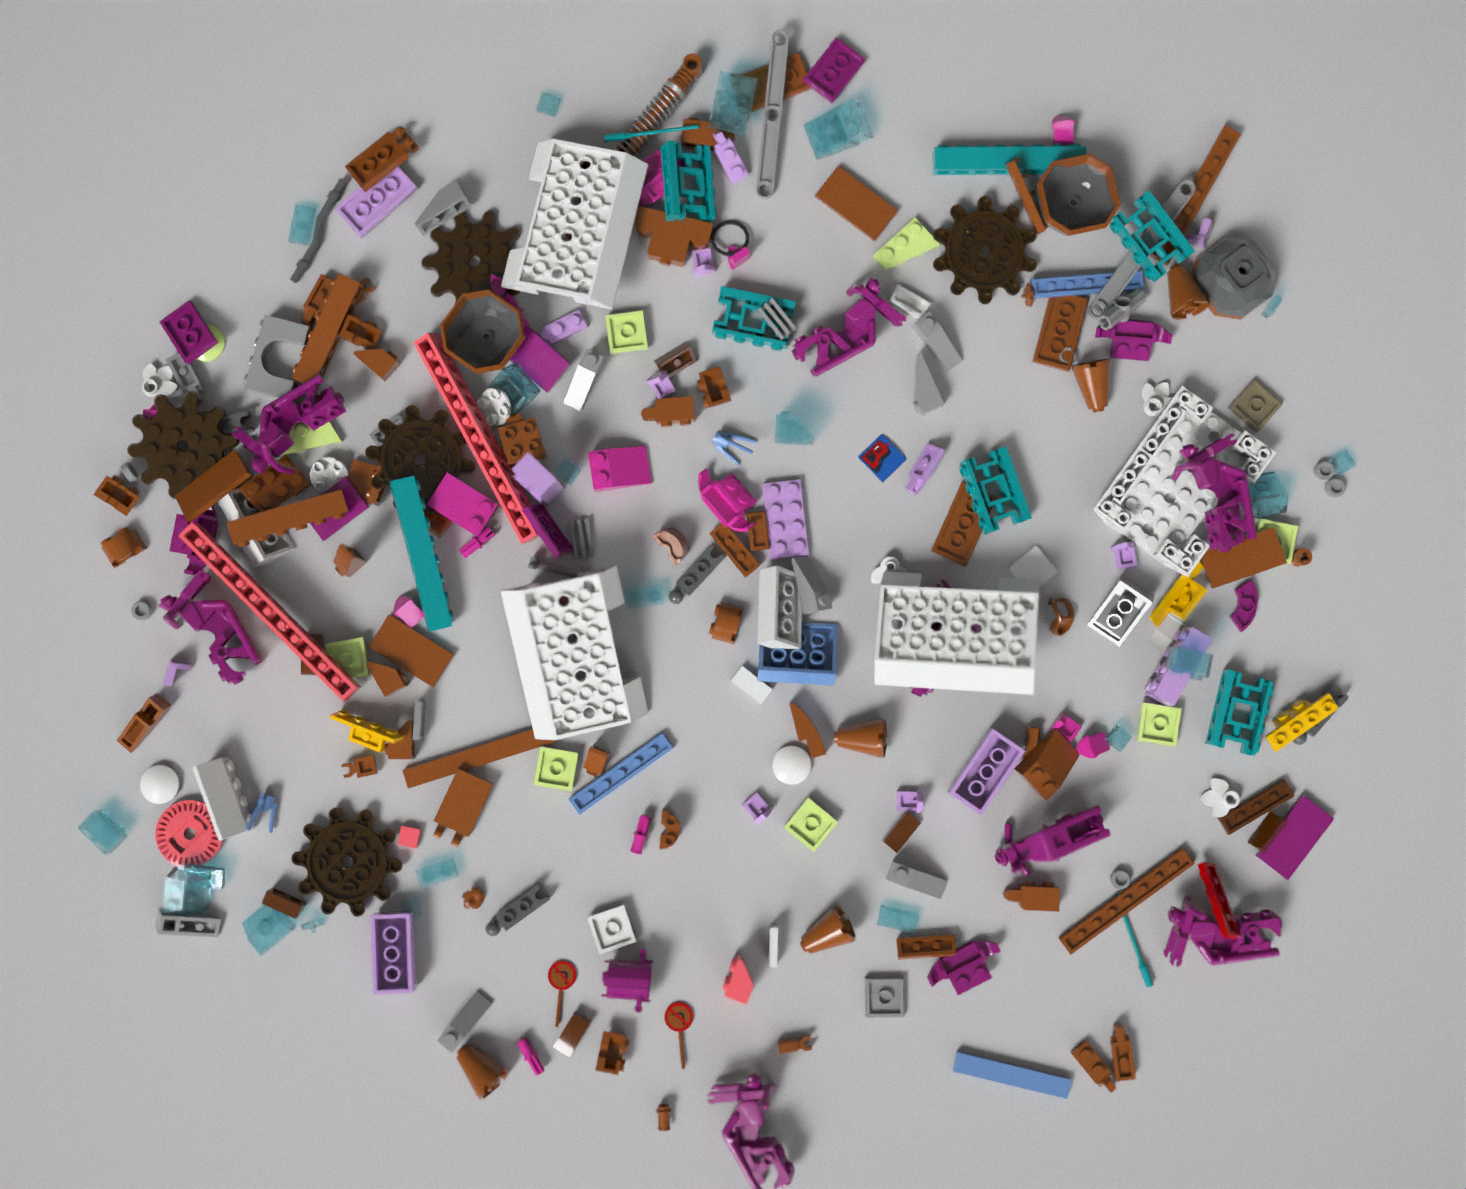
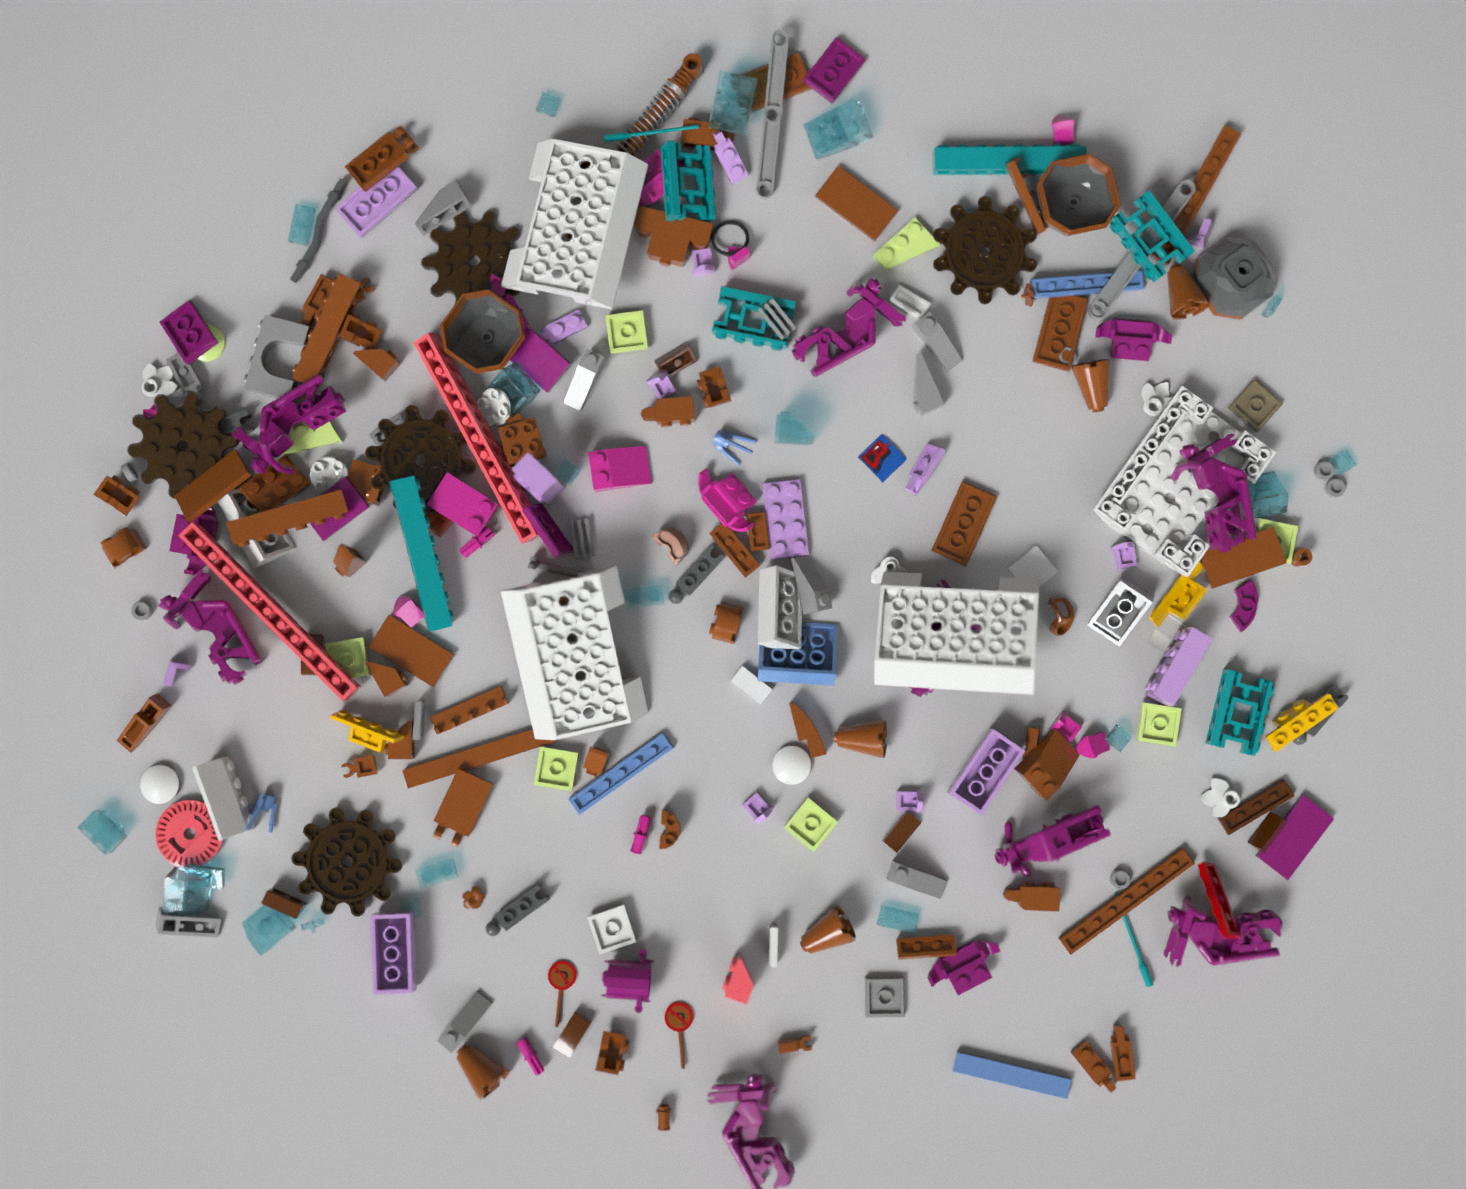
coral tile [397,825,421,849] -> none
teal fence [959,446,1032,535] -> none
light grey piece [1097,288,1146,330] -> none
clear light blue brick [1165,646,1213,681] -> none
none -> dark orange hinge [430,686,509,735]

